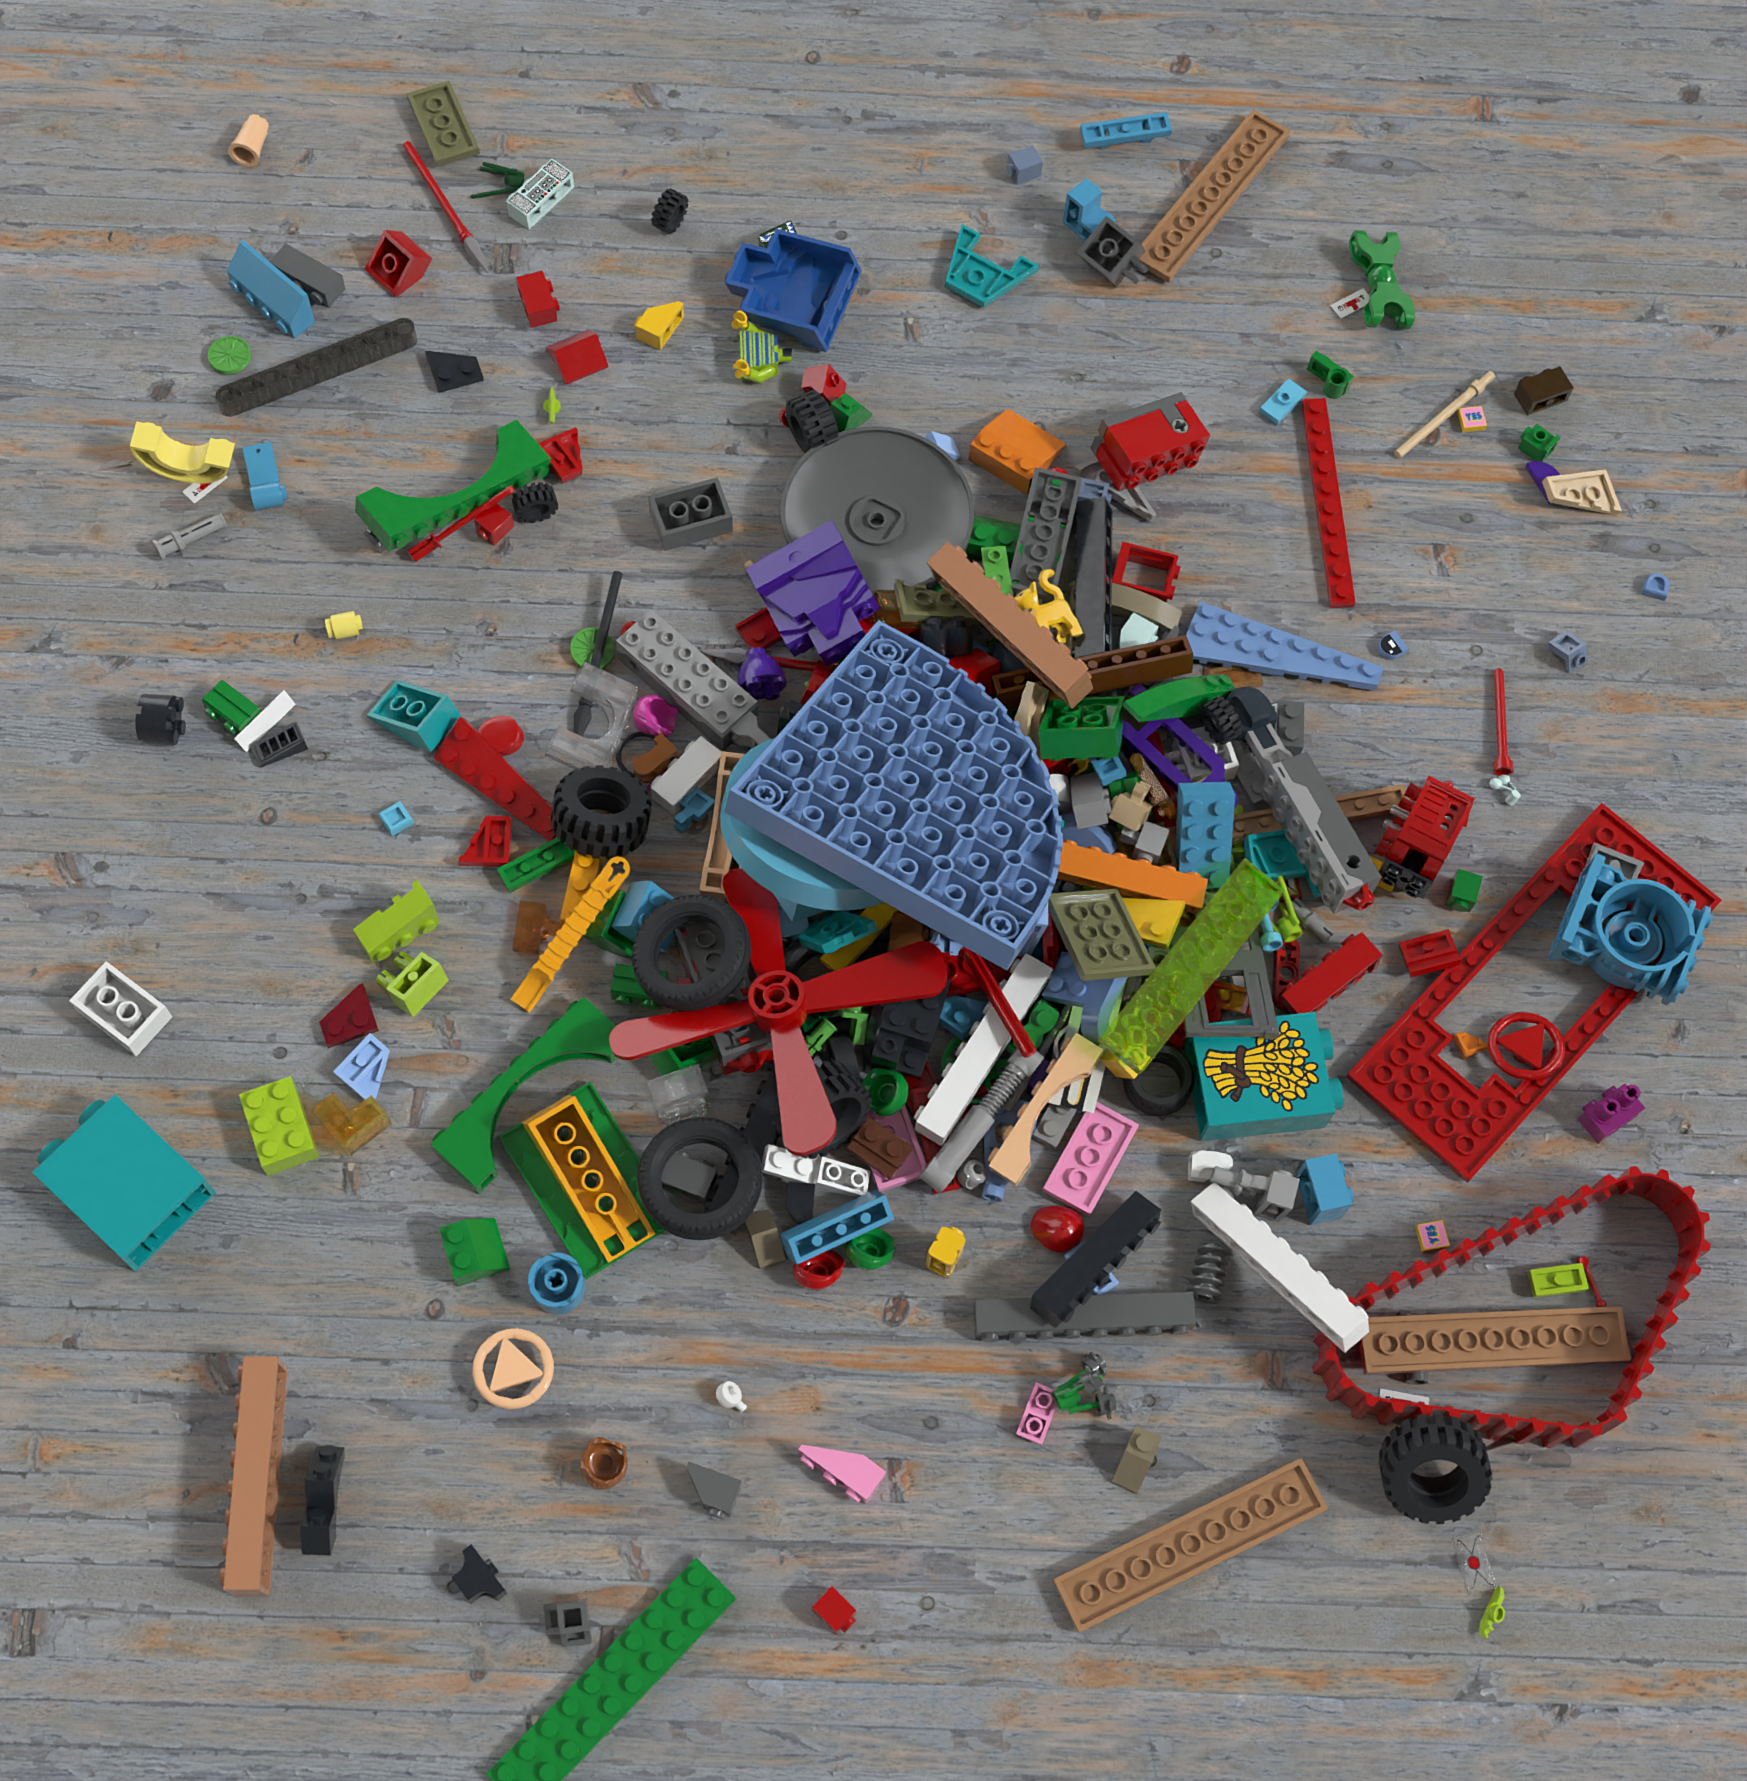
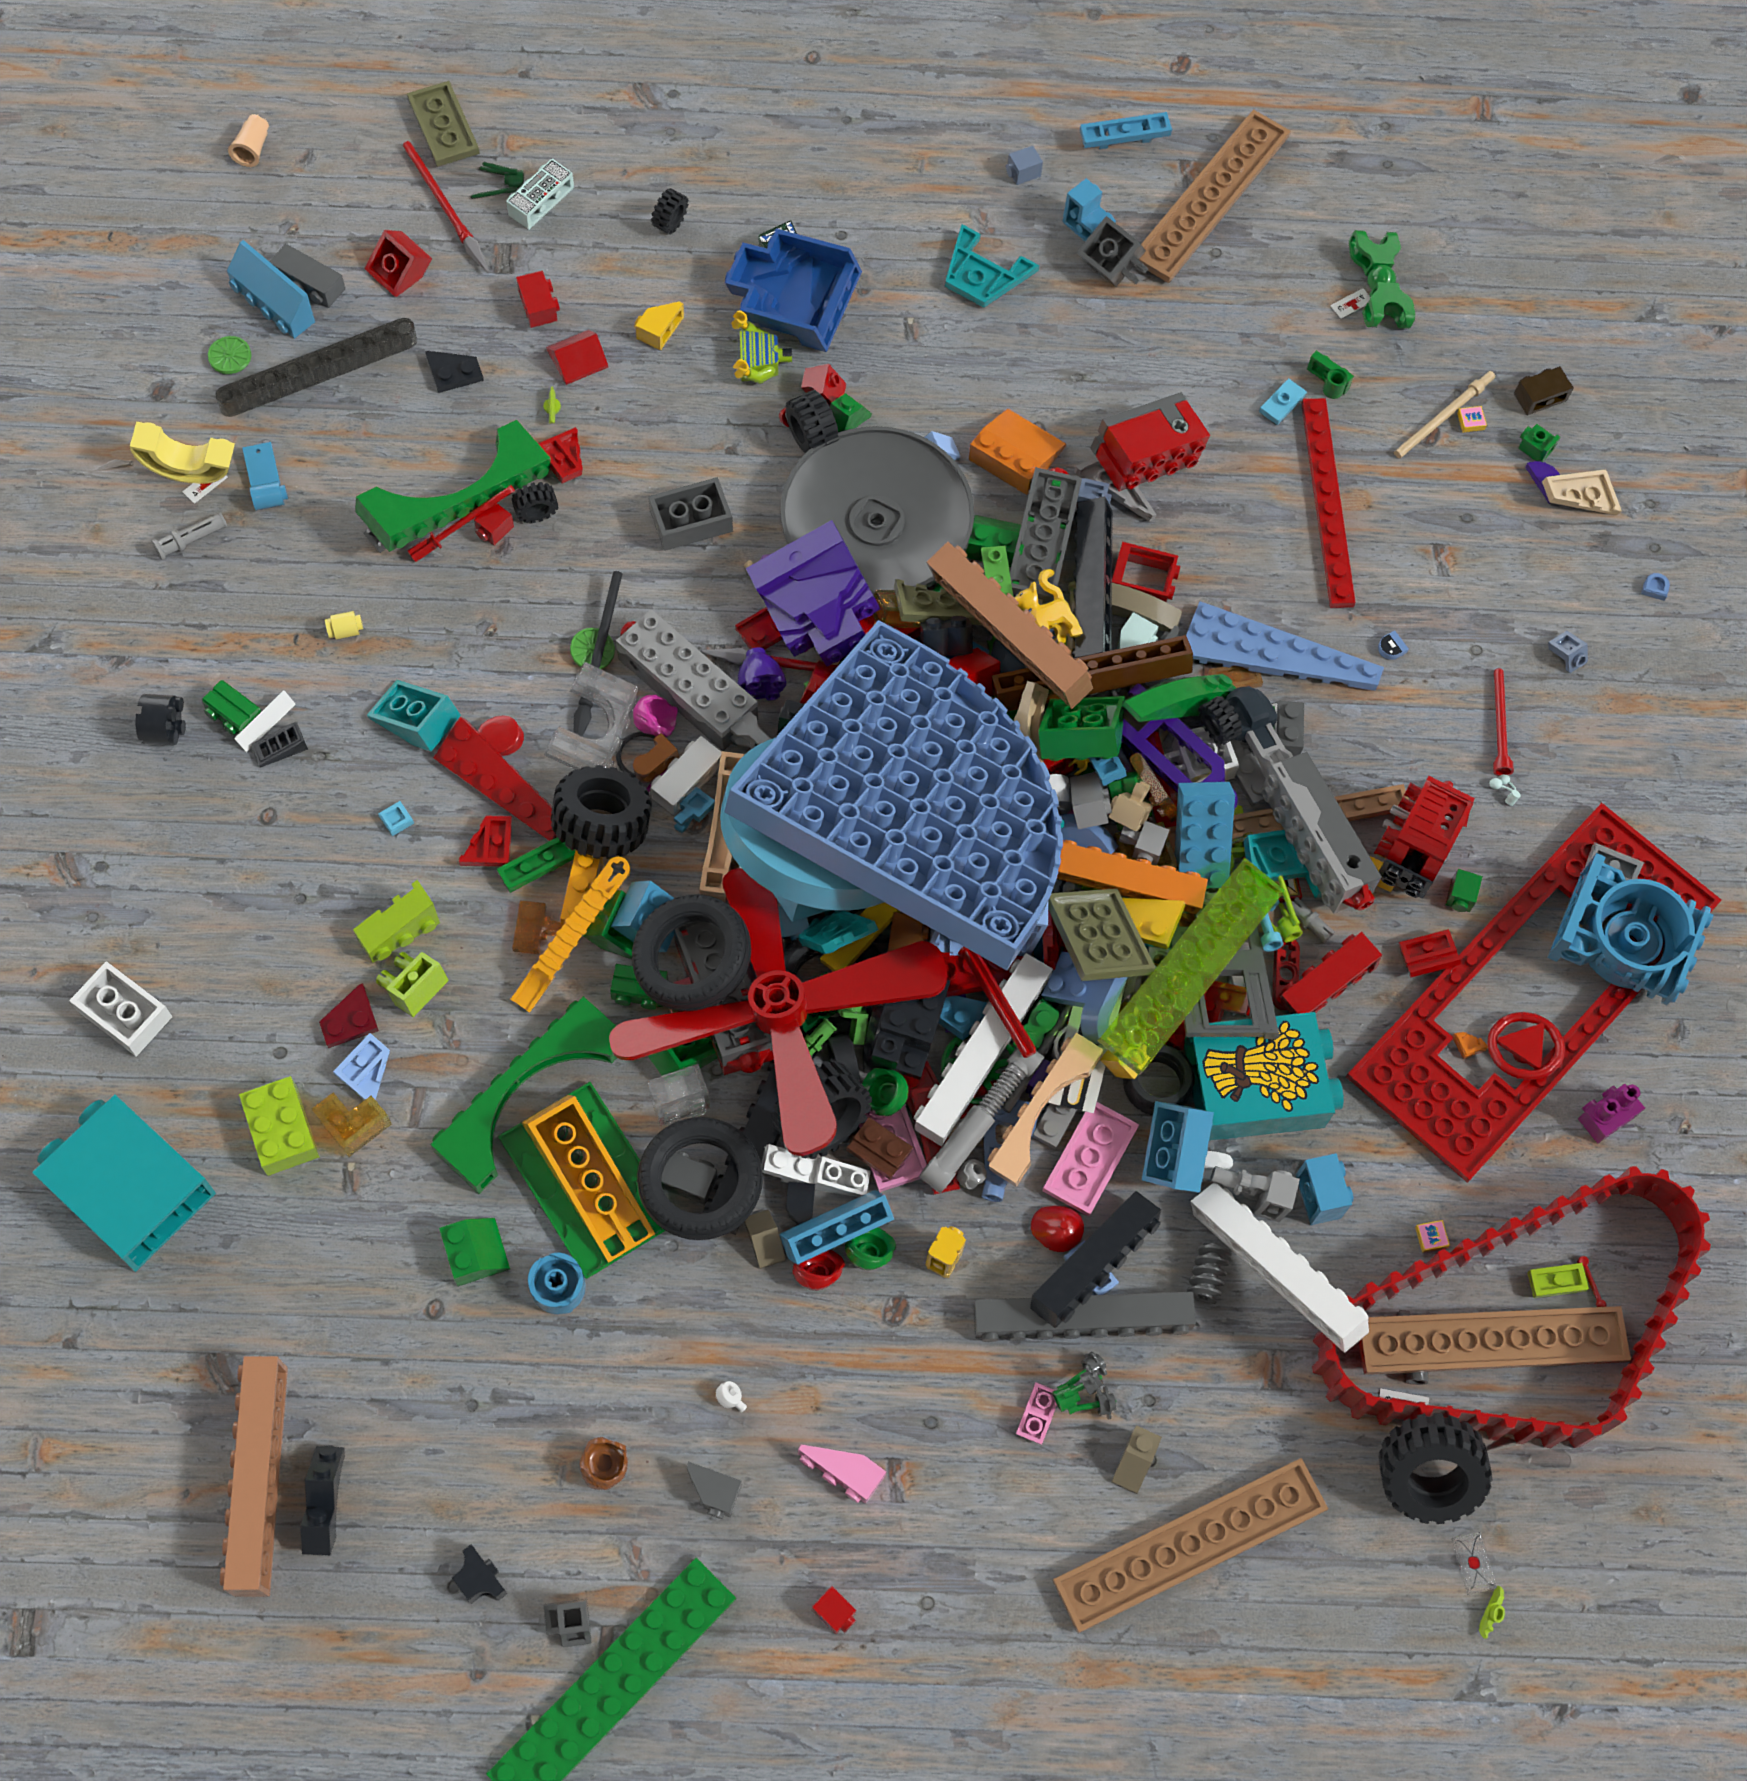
light nougat piece [472,1328,554,1410] -> none
none -> dark azure brick [1142,1101,1214,1192]

